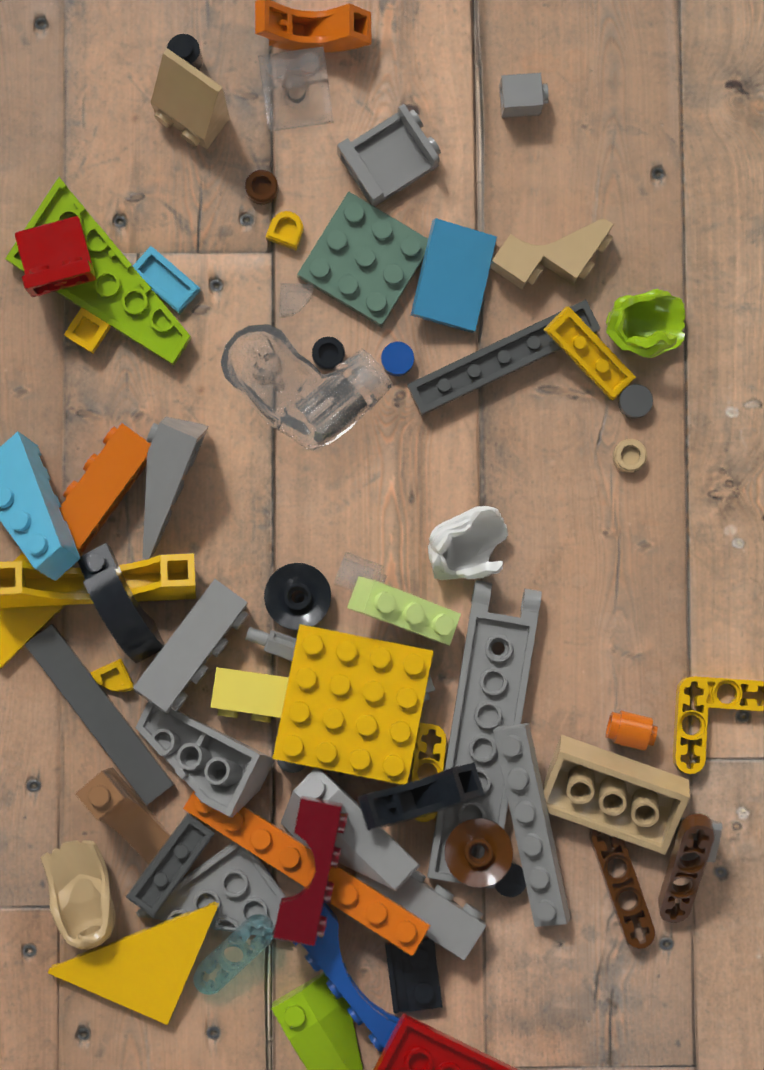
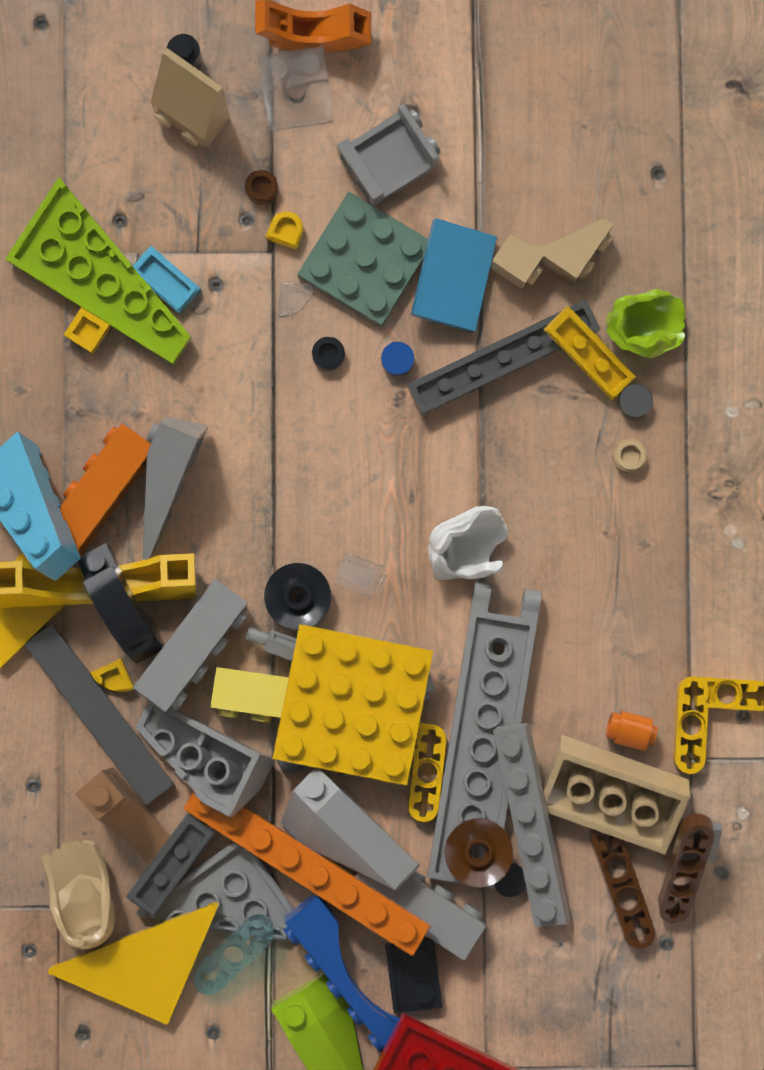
red bracket [15,216,97,297] -> none
clear piece [221,324,393,451] -> none
dark red arch [273,795,348,946] -> none
yellowish green arch [347,576,461,646] -> none
black arch [357,762,485,831] -> none
light grey brick [499,73,549,118] -> none

